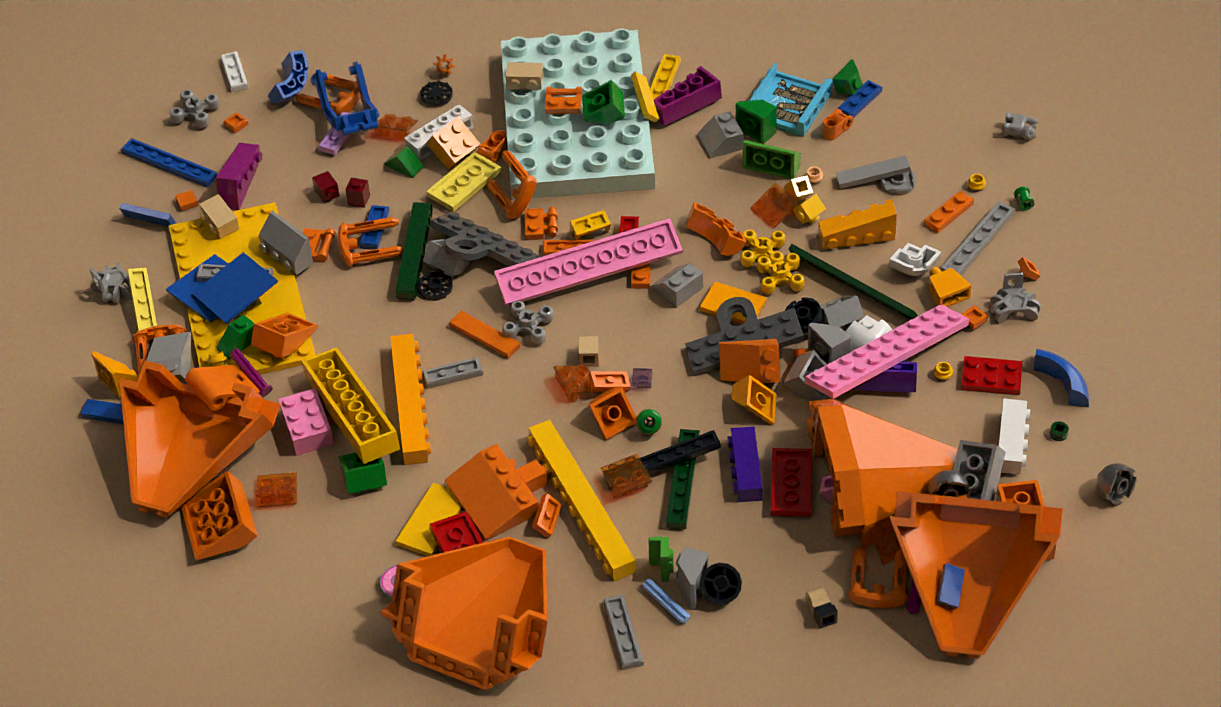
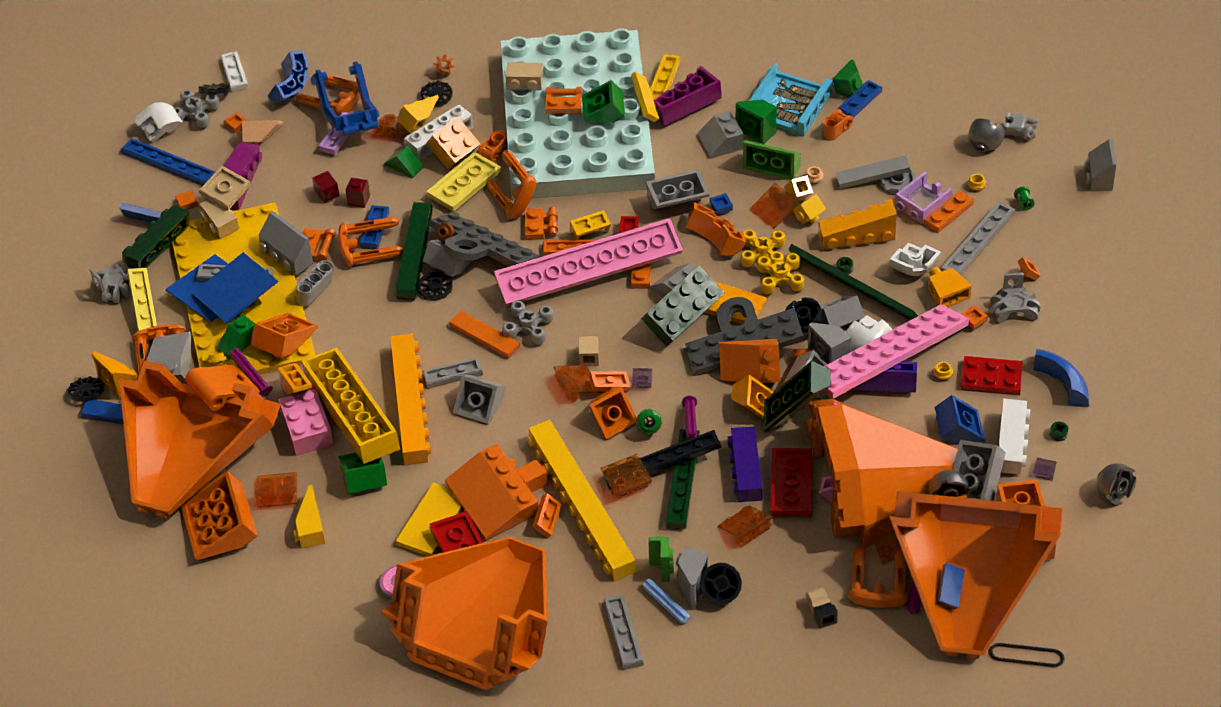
none -> black wheel [67,376,104,402]
none -> dark green slope [122,205,189,269]
none -> white brick [135,102,183,143]
none -> black wheel [198,83,231,95]
none -> tan tile [199,165,251,210]
none -> light nougat slope [242,120,283,145]
none -> light orange slope [278,363,313,395]
none -> yellow slope [293,485,325,549]
none -> light grey beam [295,261,333,306]
none -> yellow slope [397,95,439,133]
none -> dark orange plate [437,223,454,241]
none -> light grey slope [453,375,505,424]
none -> brick [641,265,725,346]
none -> light grey slope [646,170,709,209]
none -> magenta axle [682,395,697,439]
none -> blue plate [709,193,733,215]
none -> clear orange hinge [718,505,773,546]
none -> dark green slope [763,361,831,433]
none -> dark green bush [837,257,854,274]
none -> lavender window [895,172,953,225]
none -> blue slope [934,395,985,445]
none -> flat silver cylinder [968,118,1006,152]
none -> black piece [990,643,1065,667]
none -> tile [1033,457,1057,481]
none -> light grey slope [1084,139,1117,191]

